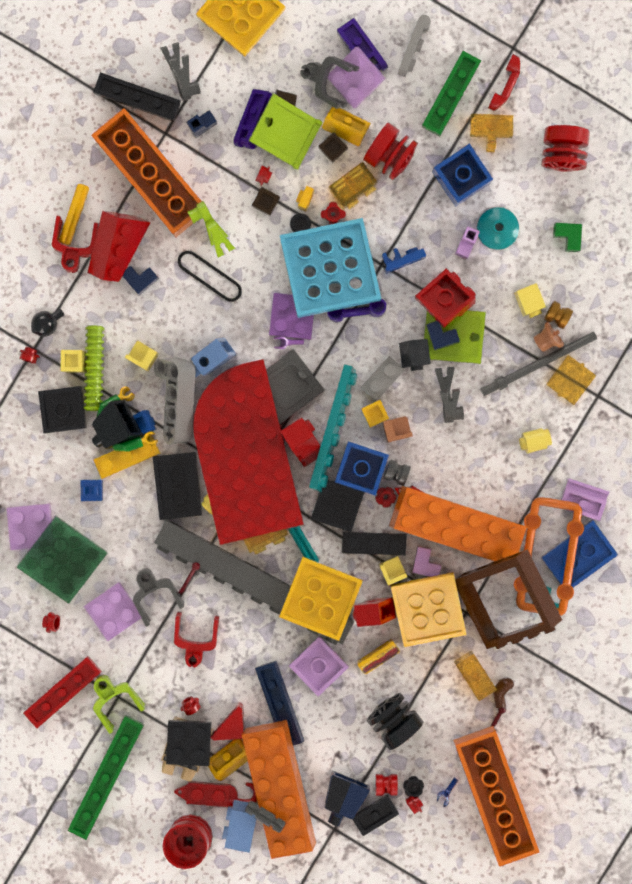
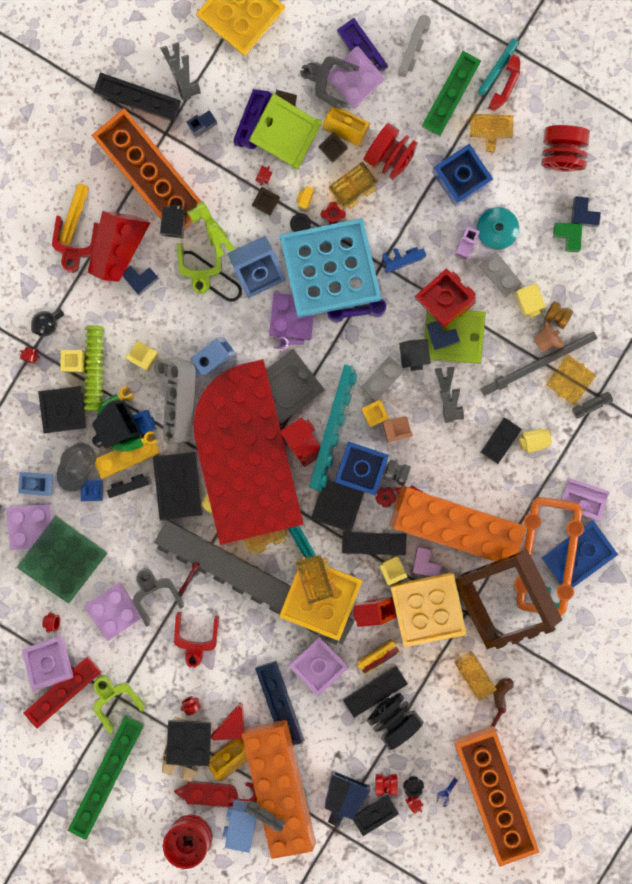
none -> medium blue slope [18,472,53,496]
none -> lavender plate [22,636,74,691]
none -> dark grey piece [56,443,96,492]
none -> black plate [106,473,152,498]
none -> black brick [160,205,187,239]
none -> lime piece [176,243,222,294]
none -> medium blue slope [227,236,286,298]
none -> clear yellow brick [295,553,336,604]
none -> black plate [343,665,408,718]
none -> teal bar [477,38,519,96]
none -> light grey plate [478,251,522,298]
none -> black plate [480,417,522,464]
none -> dark blue piece [571,196,601,227]
none -> dark grey axle [572,392,613,418]

